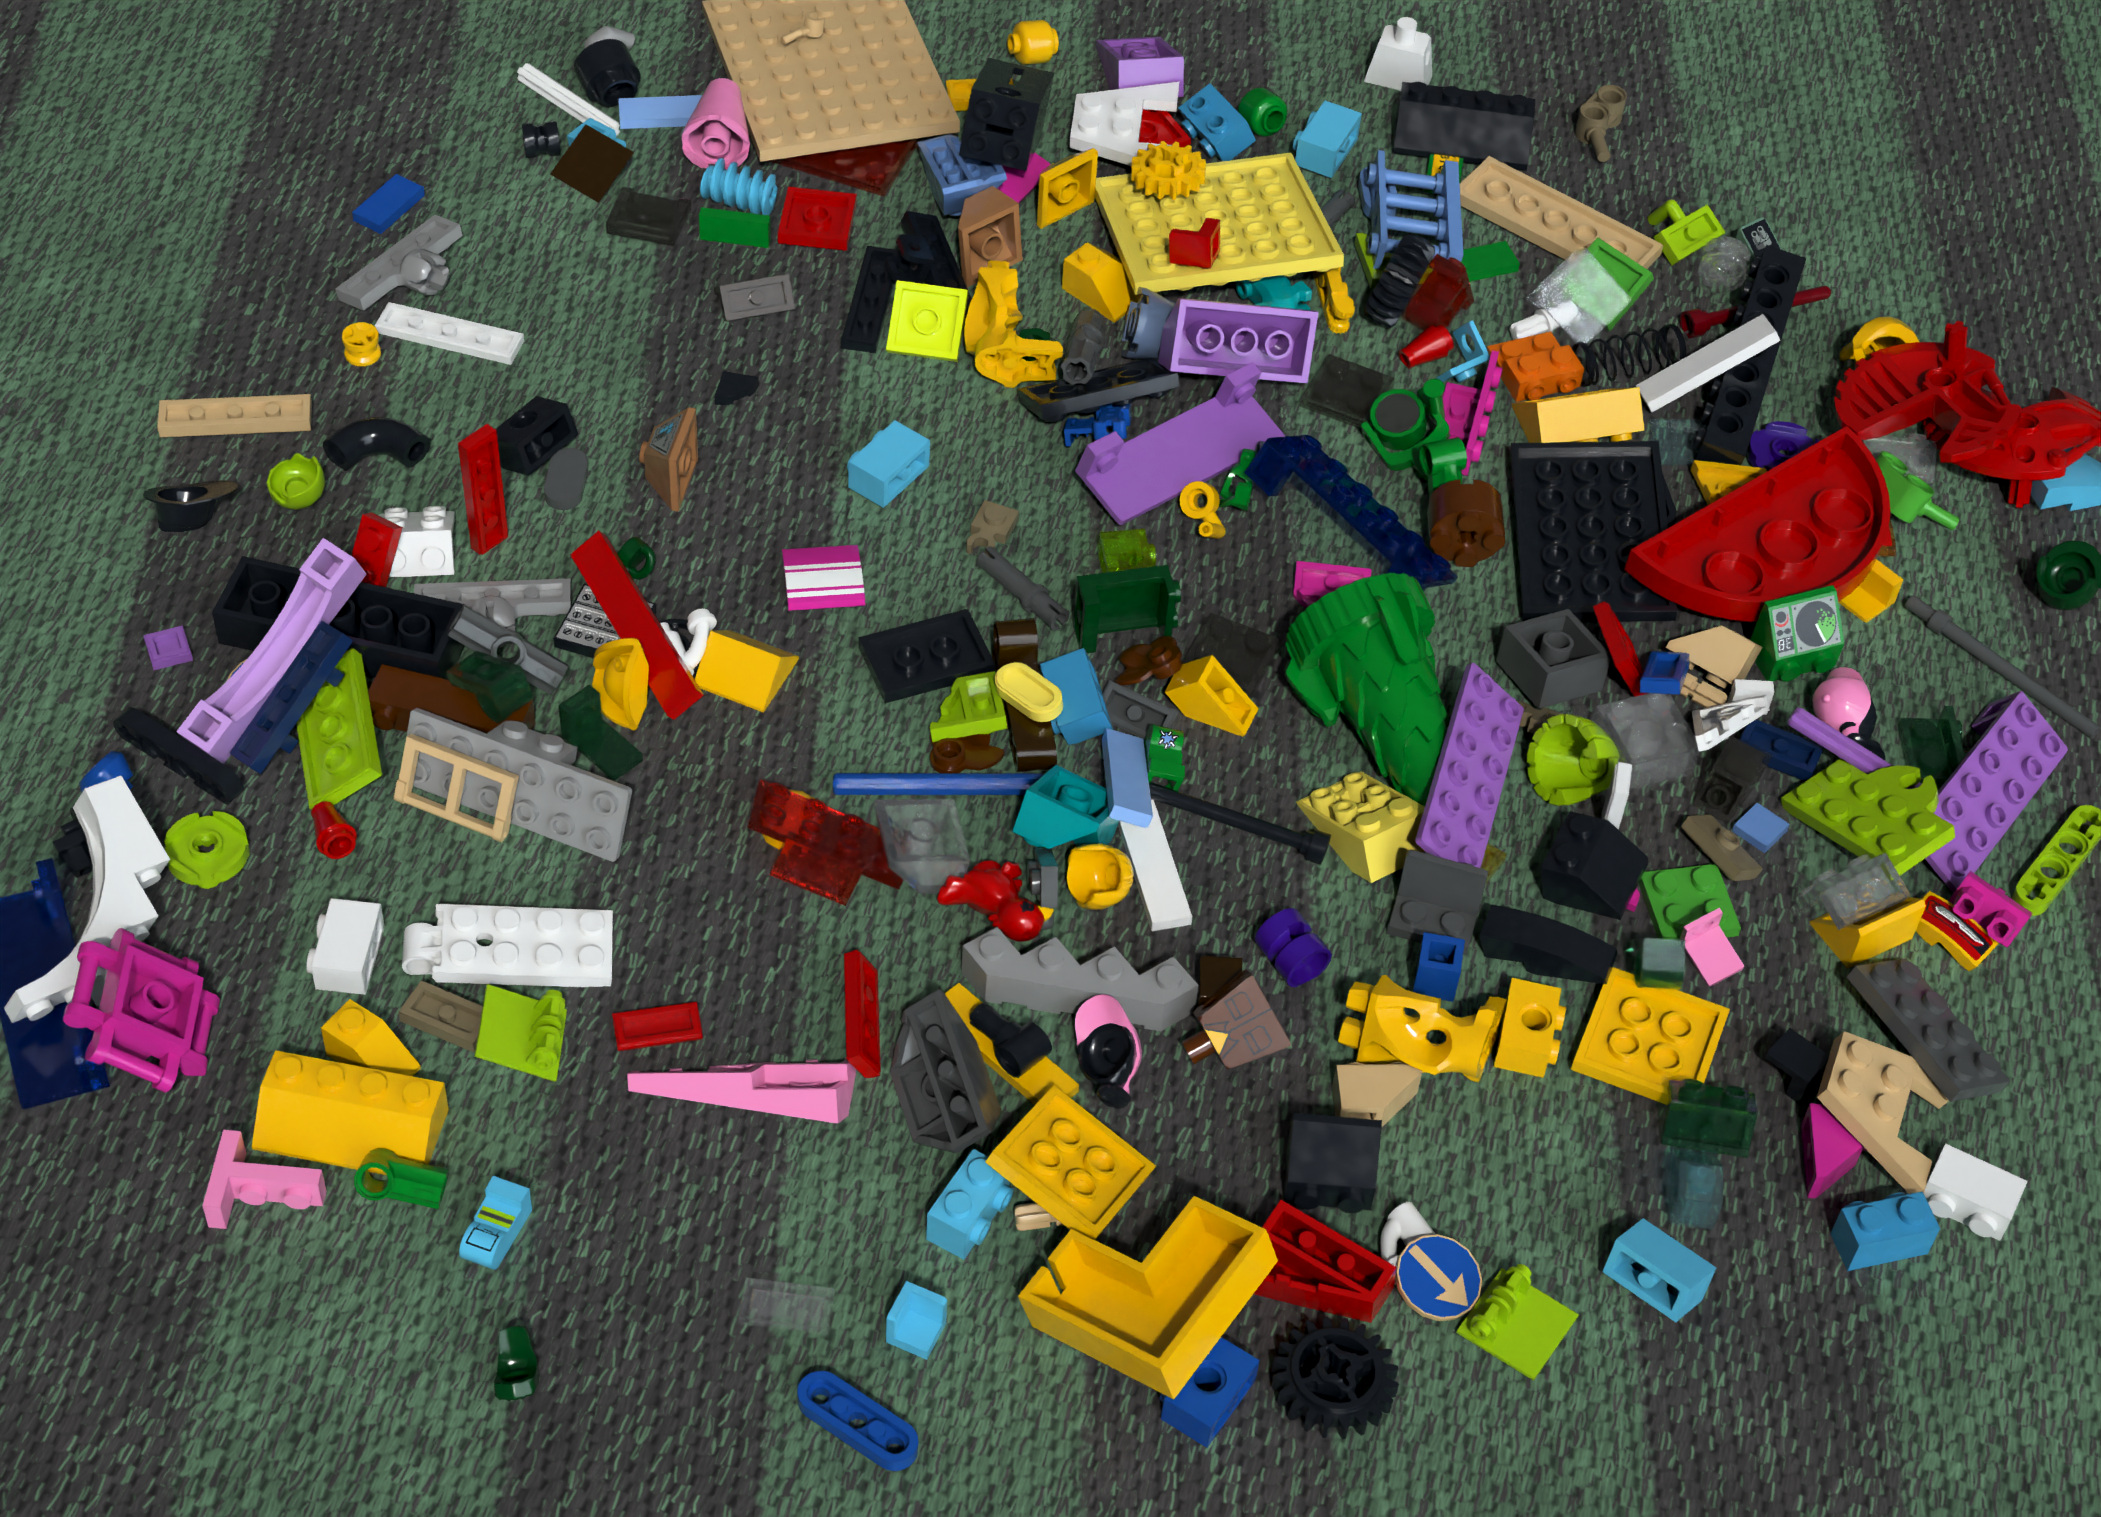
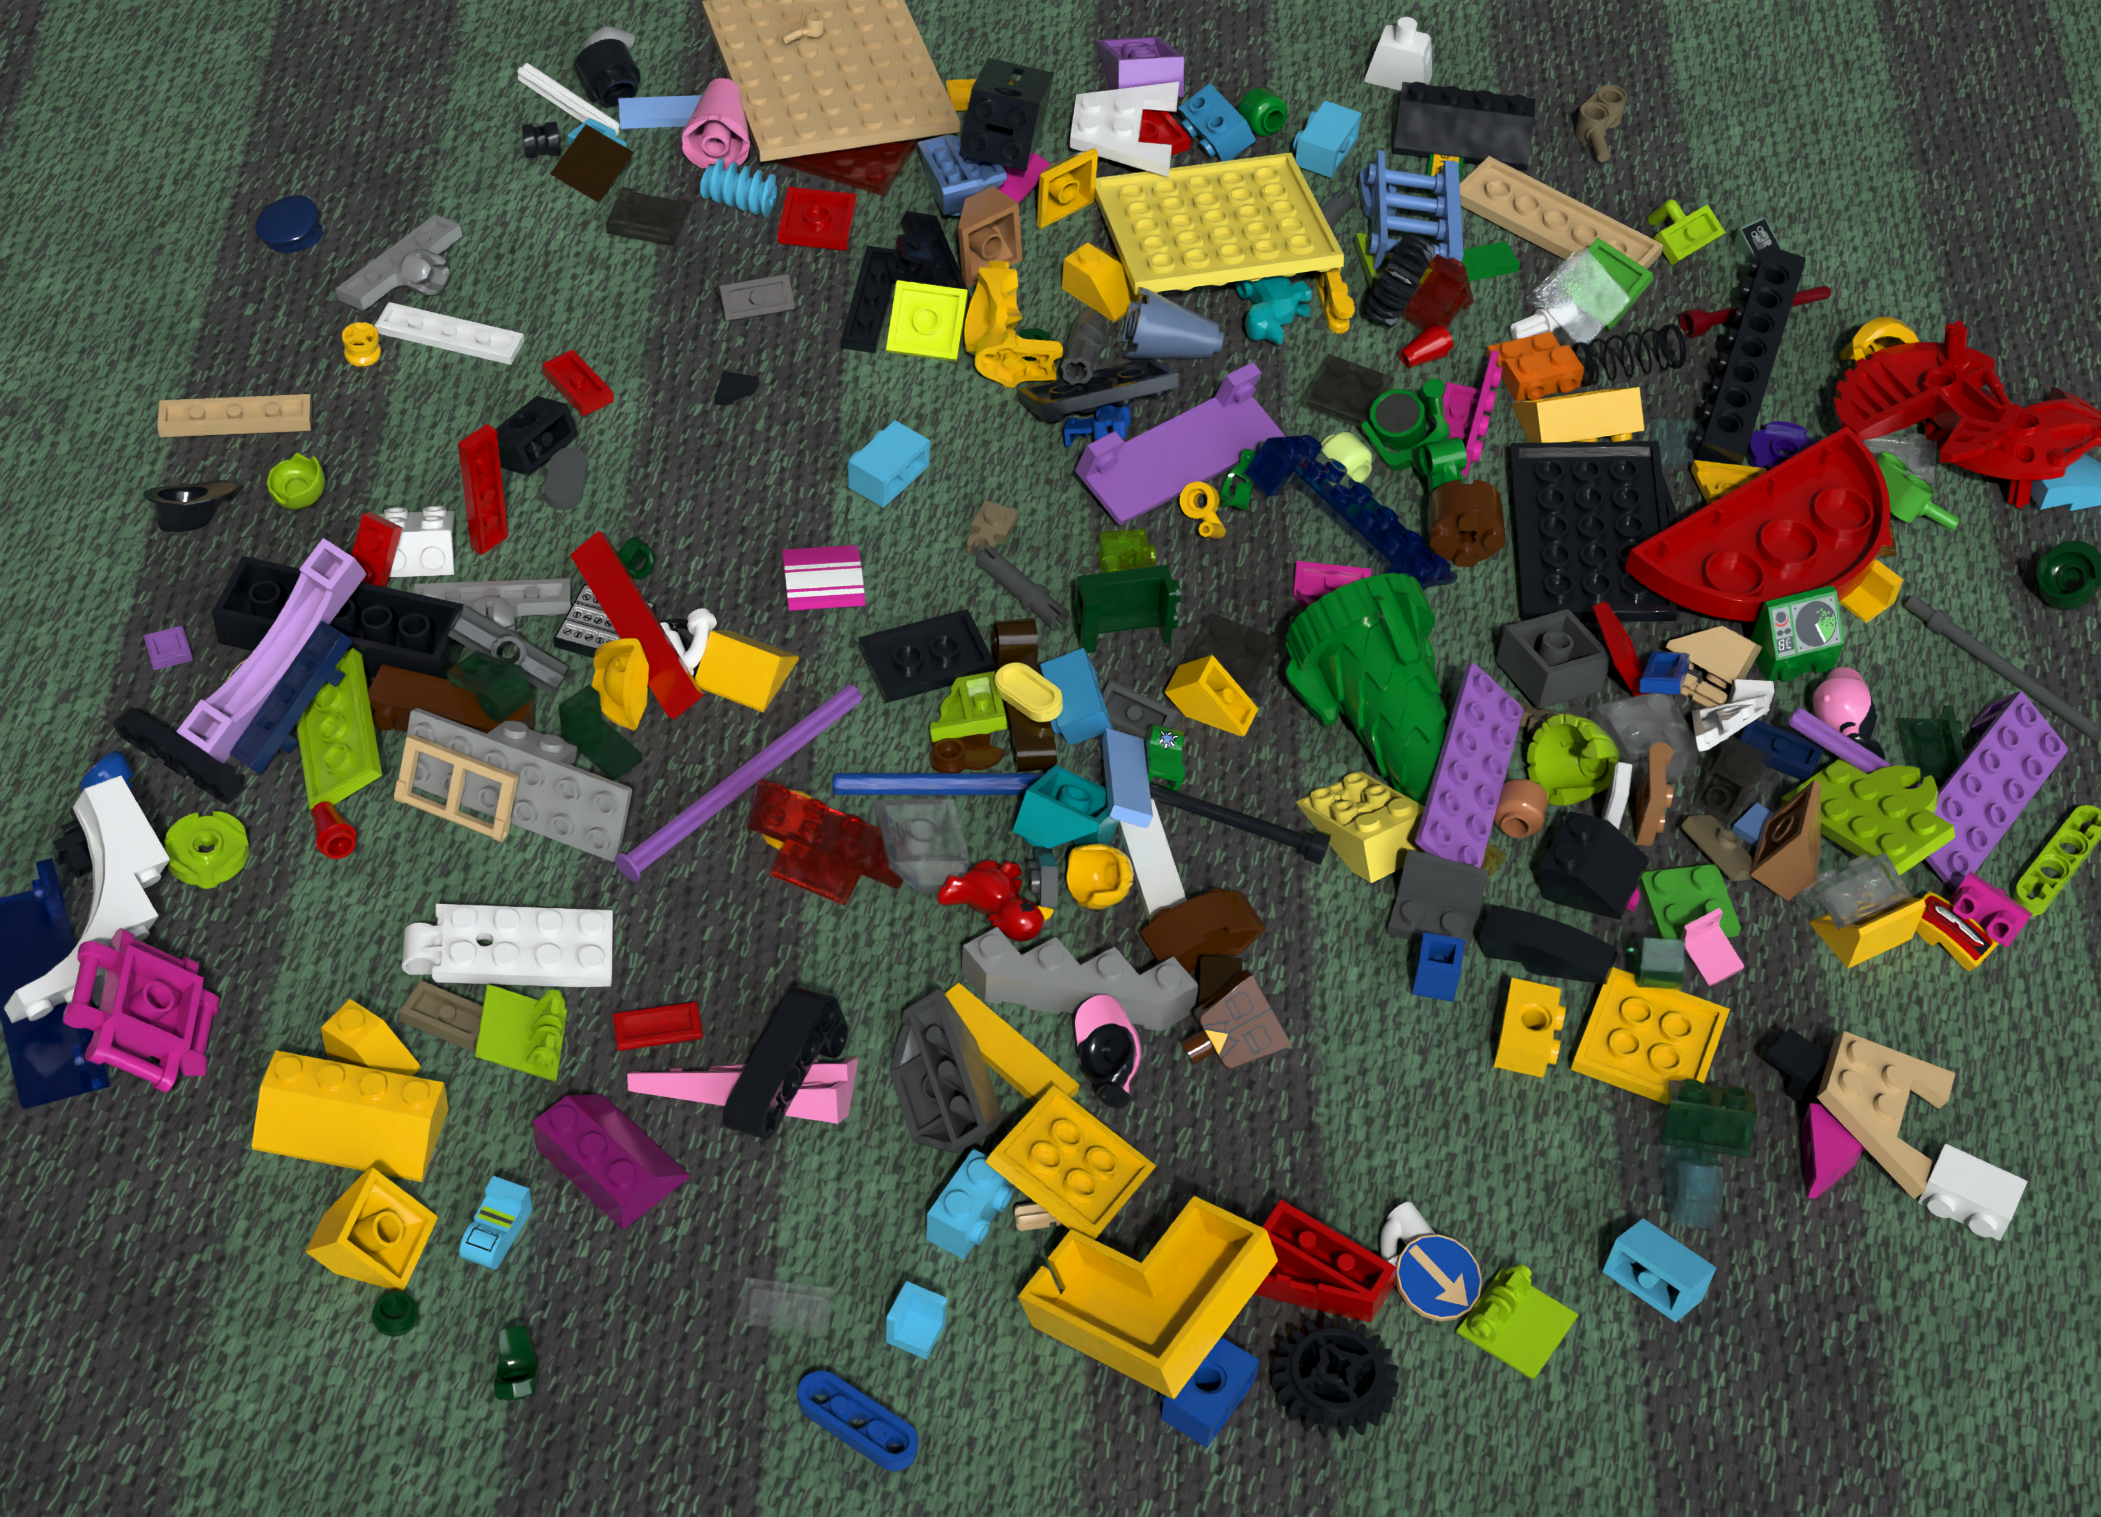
bright pink bracket [202,1130,327,1229] -> none
white brick [307,898,385,995] -> none
black cylinder [323,417,430,471] -> none
blue tile [352,174,425,234] -> none
green piece [354,1148,449,1209] -> none
medium nougat slope [639,407,698,512] -> none
green tile [699,207,771,248] -> none
red tile [844,950,881,1078] -> none
black pin [970,1003,1052,1078] -> none
yellow head [1007,20,1059,65] -> none
reddish brown plate [1115,636,1183,686] -> none
yellow gear [1131,141,1206,200] -> none
medium lavender slope [1158,298,1319,383] -> none
red panel [1169,218,1220,268] -> none
dark purple wheel [1255,908,1332,987] -> none
black slope [1284,1113,1382,1213] -> none
tan slope [1332,1062,1423,1127] -> none
yellow hips [1338,975,1507,1083] -> none
medium azure bracket [1435,321,1490,383] -> none
white tile [1635,314,1780,412] -> none
clear wheel [1698,236,1751,291] -> none
dark azure brick [1830,1192,1940,1271] -> none
dark grey plate [1847,958,2011,1102] -> none
none -> dark blue piece [255,195,323,253]
none -> yellow slope [305,1167,438,1292]
none -> dark green plate [372,1291,419,1337]
none -> magenta slope [533,1094,689,1230]
none -> red plate [542,349,614,417]
none -> medium lavender axle [615,684,862,883]
none -> black beam [723,987,848,1139]
none -> reddish brown brick [1140,888,1267,974]
none -> yellowish green head [1318,432,1372,486]
none -> nougat head [1494,779,1549,838]
none -> medium nougat plate [1635,742,1673,846]
none -> medium nougat slope [1750,780,1821,901]

